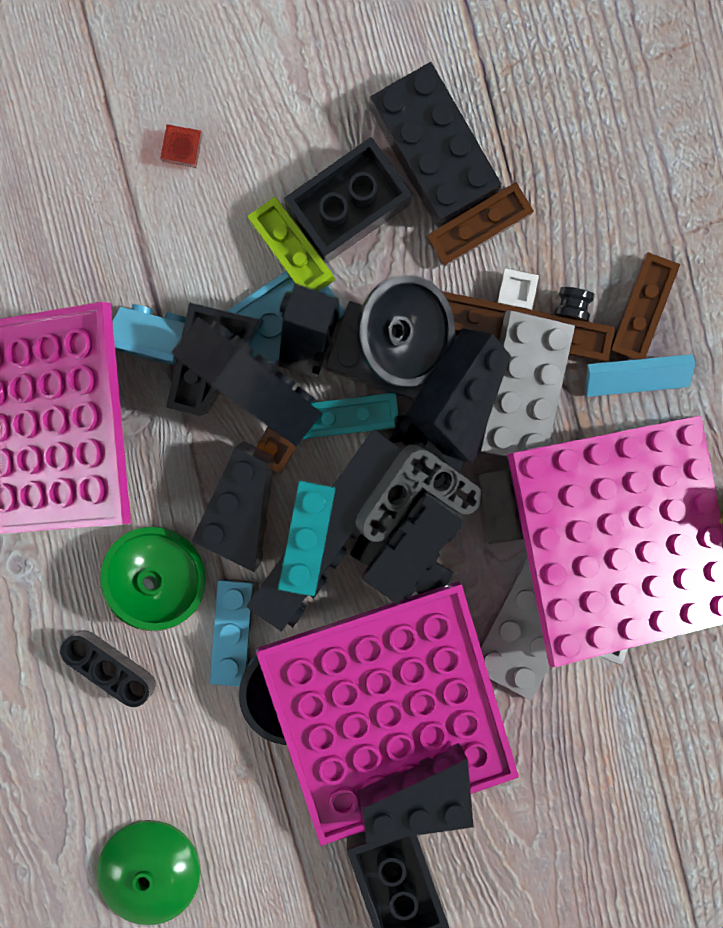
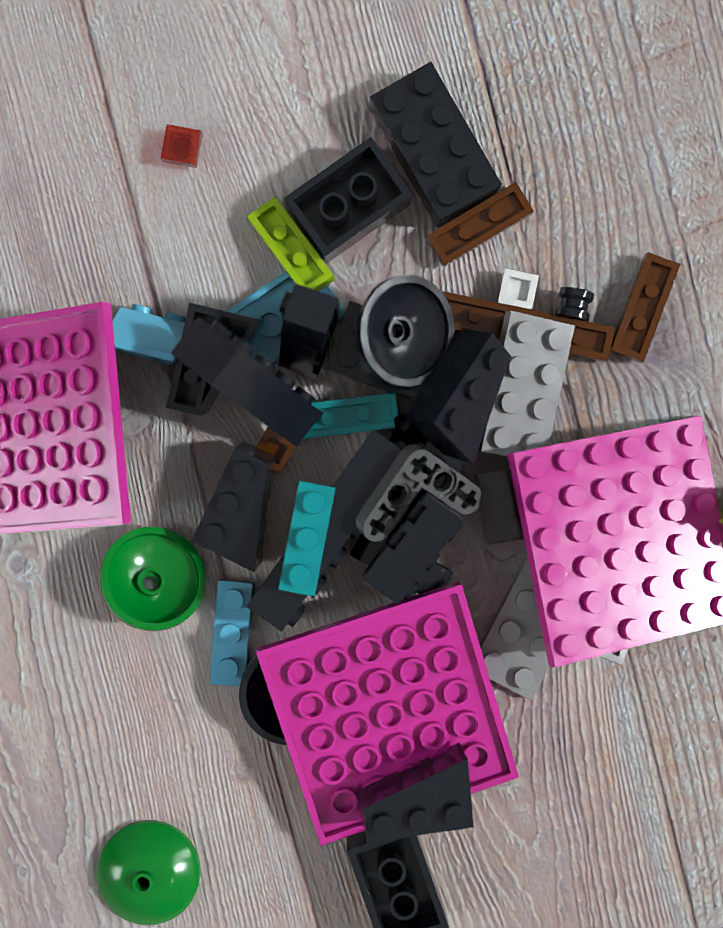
black beam [60,630,156,707] -> none
medium azure tile [585,354,696,397] -> none

